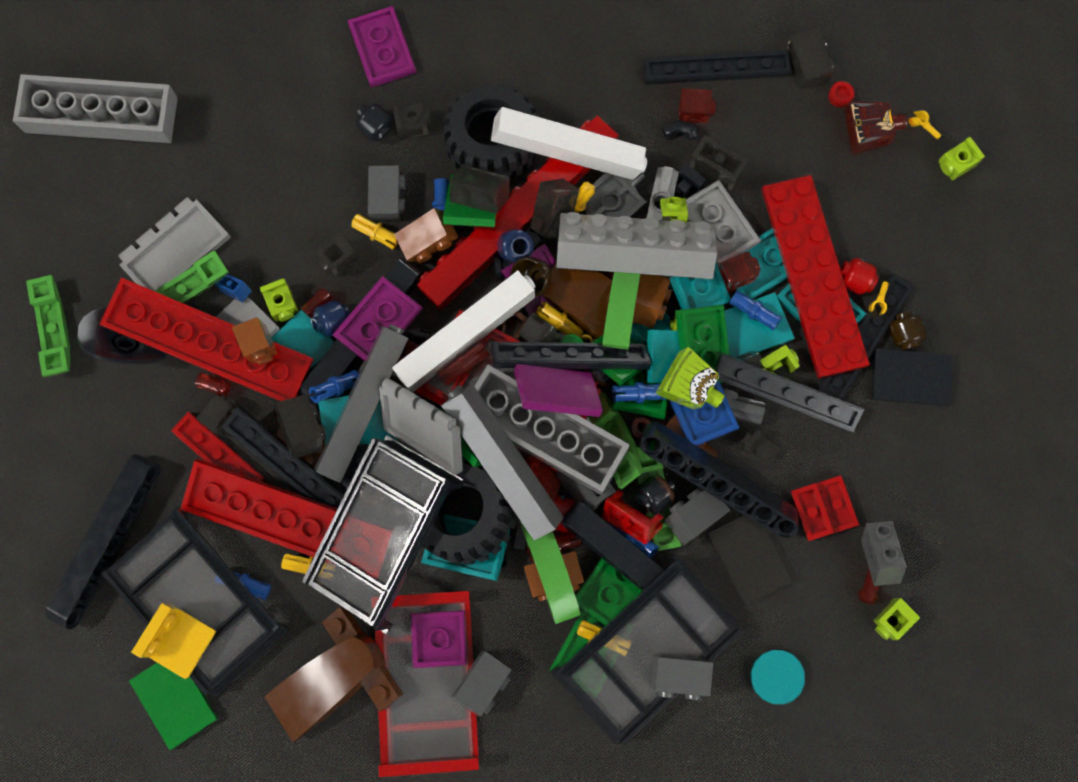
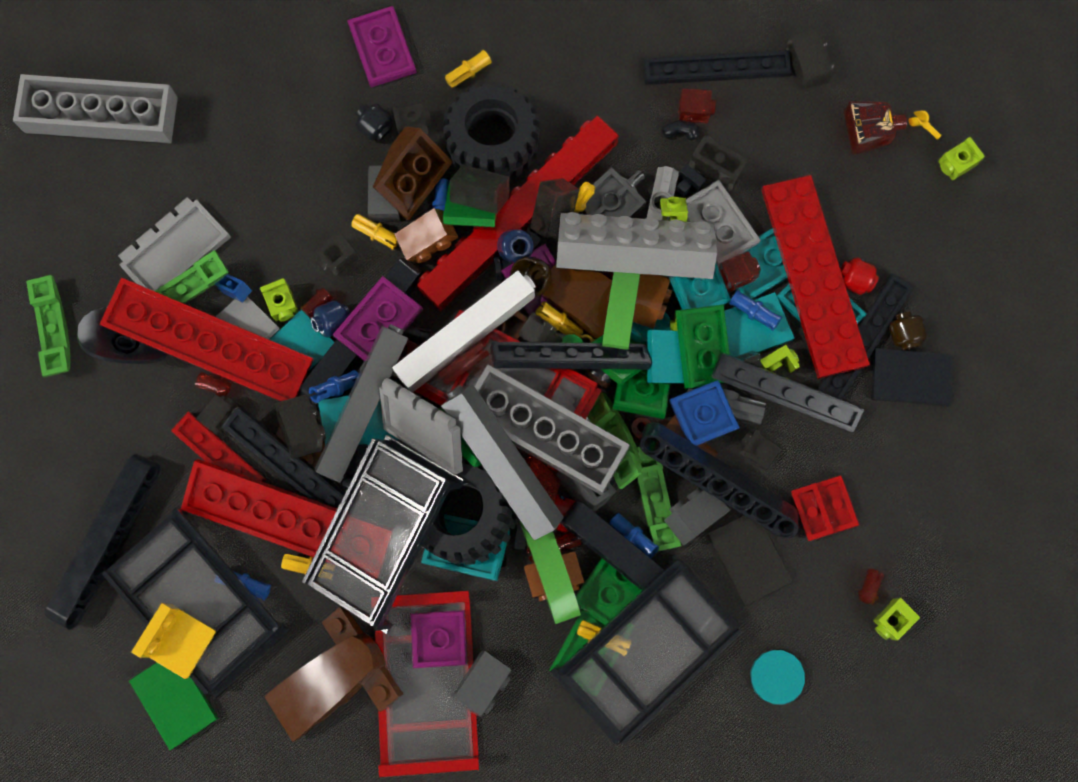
dark orange brick [232,317,278,365] -> none
white brick [491,107,647,180] -> none
magenta tile [514,364,603,417] -> none
red hinge [602,490,664,545] -> none
blue pin [612,382,666,403] -> none
black head [635,475,676,514] -> none
dark grey brick [650,654,713,700] -> none
lime torso [655,347,724,410] -> none
red tile [828,81,855,108] -> none
dark grey brick [861,521,907,586] -> none
yellow hand [869,282,889,316] -> none
none -> reddish brown slope [373,127,453,220]
none -> yellow axle [445,50,492,88]

